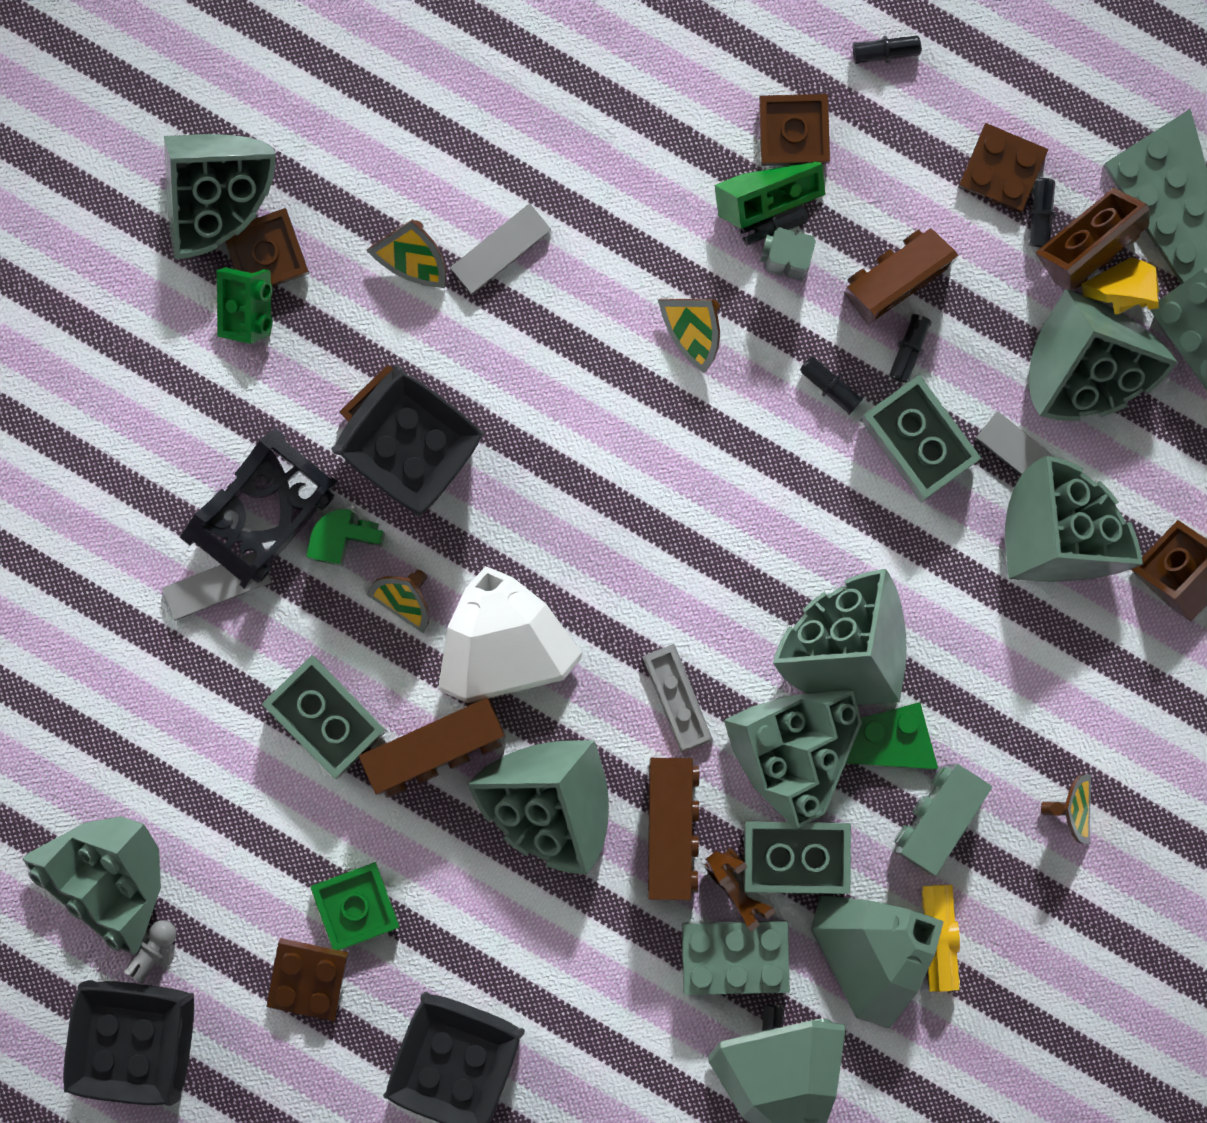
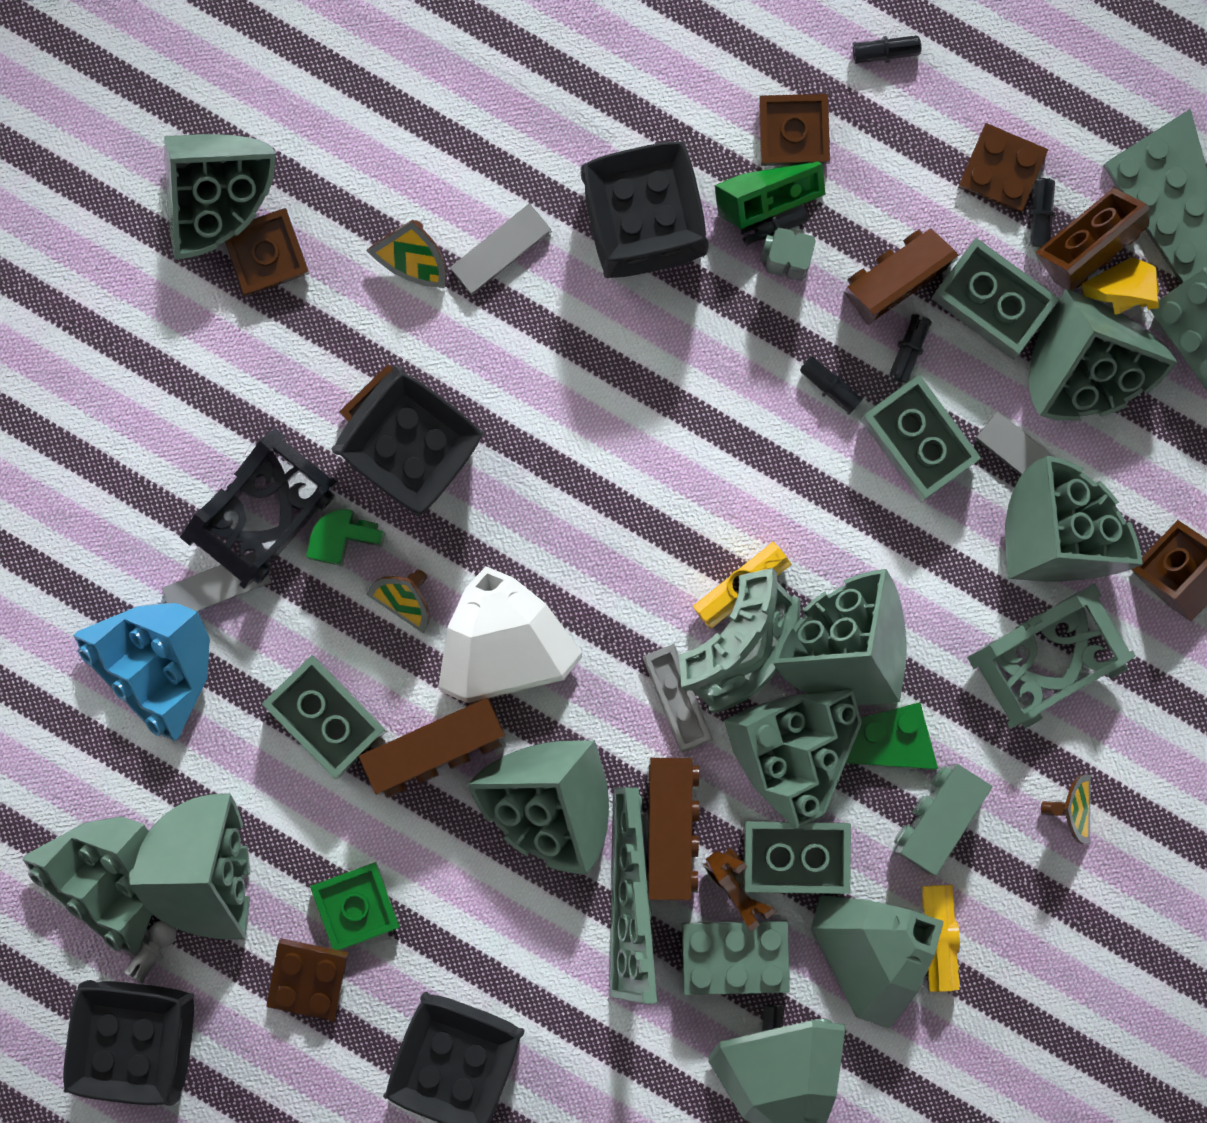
green bracket [217,267,273,344] -> none
shield [658,298,720,373] -> none
none -> dark azure brick [73,603,210,741]
none -> sand green brick [129,794,250,939]
none -> black piece [581,141,709,278]
none -> sand green wing [609,787,658,1004]
none -> sand green fence [679,568,801,713]
none -> yellow piece [692,541,792,630]
none -> sand green brick [931,238,1060,359]
none -> sand green fence [967,583,1136,729]

